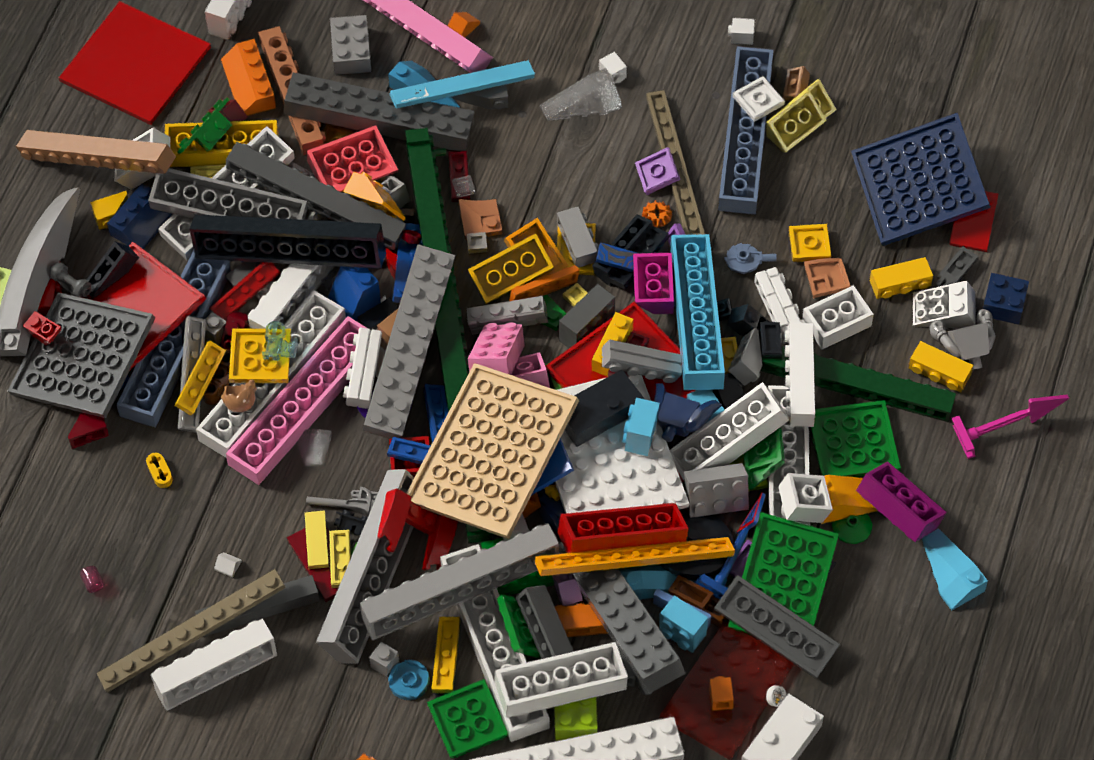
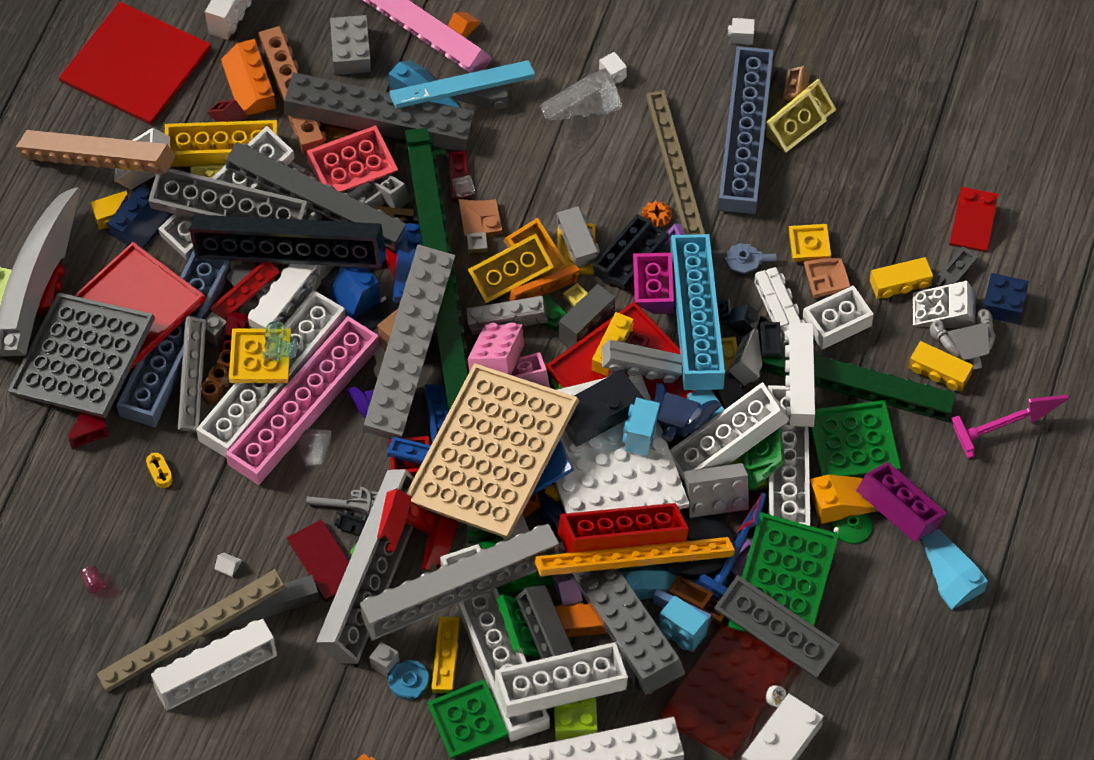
red slope [23,311,62,345] -> none
dark grey piece [50,262,91,298] -> none
black slope [86,241,139,298] -> none
yellow plate [174,340,226,416] -> none
green bracket [177,97,233,154] -> none
medium nougat hair [221,379,257,412] -> none
light yellow tile [305,511,329,569] -> none
light yellow tile [329,530,351,588] -> none
light orange slope [343,172,405,221] -> none
white brick [343,327,382,409] -> none
dark red tile [401,230,422,245] -> none
blue tile [596,242,637,272] -> none
medium lavender tile [635,147,681,195] -> none
orange brick [709,676,734,710] -> none
white tile [733,76,785,122] -> none
white brick [778,473,833,523] -> none
dark blue plate [851,113,991,246] -> none

